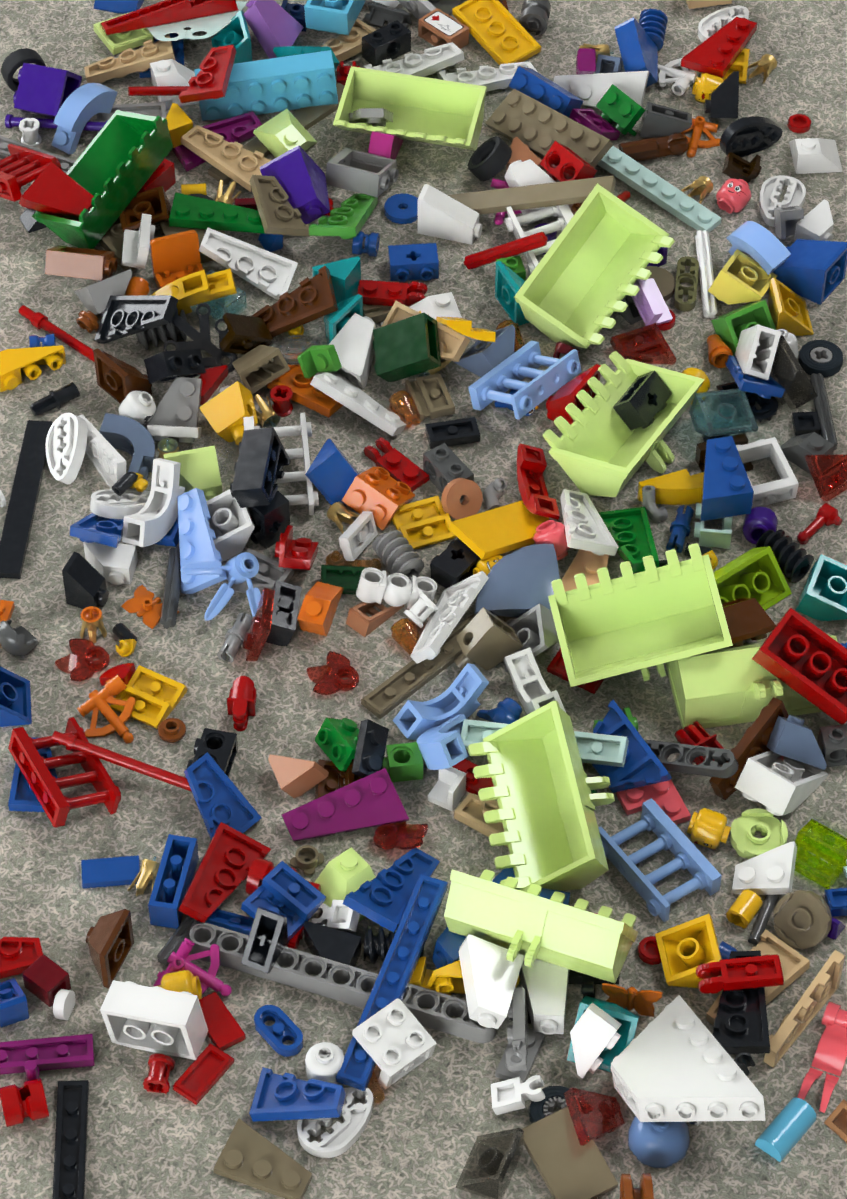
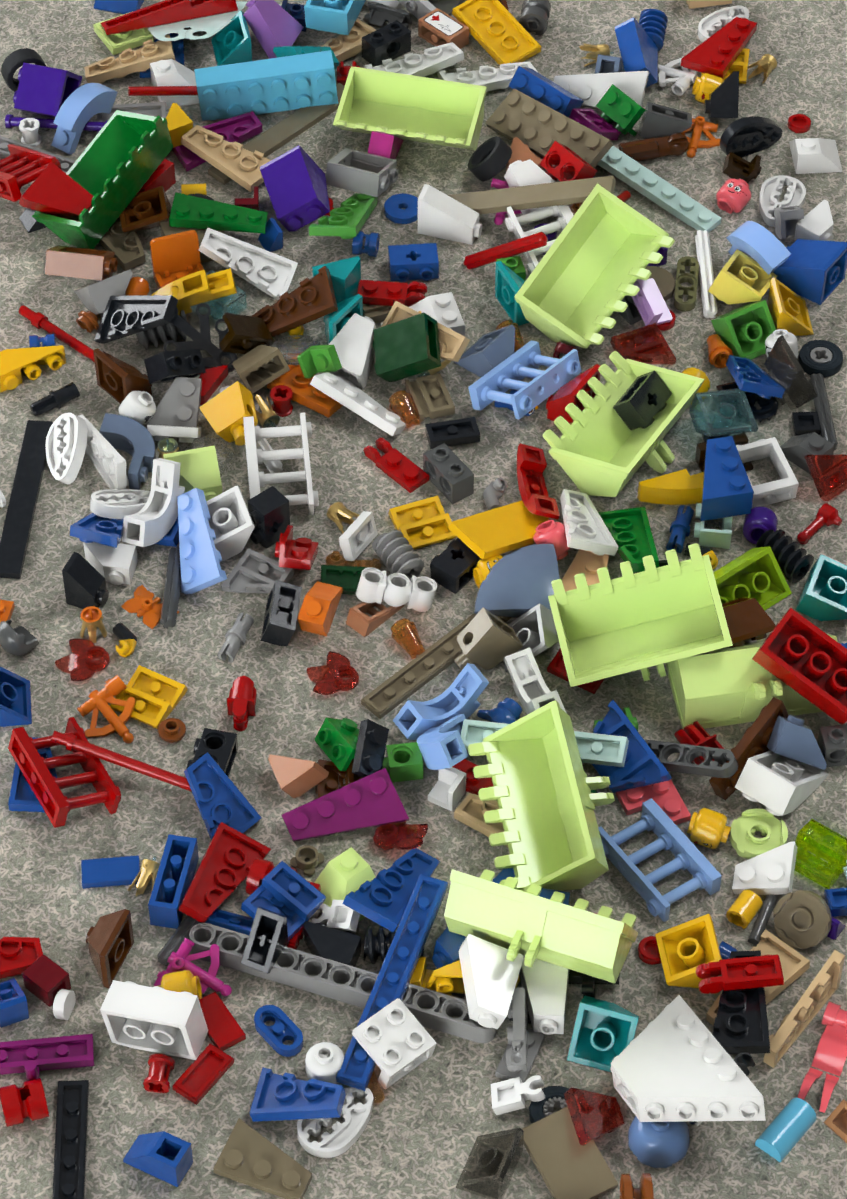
red tile [99,663,136,686] -> none
black arm [112,472,148,496] -> none
white bracket [121,213,155,269] -> none
red wing [178,45,236,103] -> none
light blue plant [180,552,265,630] -> none
pearl gold piece [215,180,242,205] -> none
black wedge [230,427,291,508] -> none
clear red wing [243,588,275,661] -> none
dark tan wing [249,175,310,237] -> none
yellowish green slope [253,109,317,158] -> none
blue slope [305,439,359,506] -> none
orange bracket [341,466,415,530] -> none
light grey wing [349,108,393,127] -> none
white bush [403,593,439,628] -> none
white wing [410,571,489,664] -> none
yellow slope [436,317,496,342] -> none
nougat piece [441,478,483,520] -> none
white slope [570,1003,622,1079] -> none
magenta slope [576,48,596,75] -> none
orange piece [602,983,663,1017] -> none
light grey arm [642,485,668,523] -> none
pearl gold piece [681,176,713,204] -> none
white slope [735,325,781,381] -> none
none -> blue slope [123,1131,193,1187]

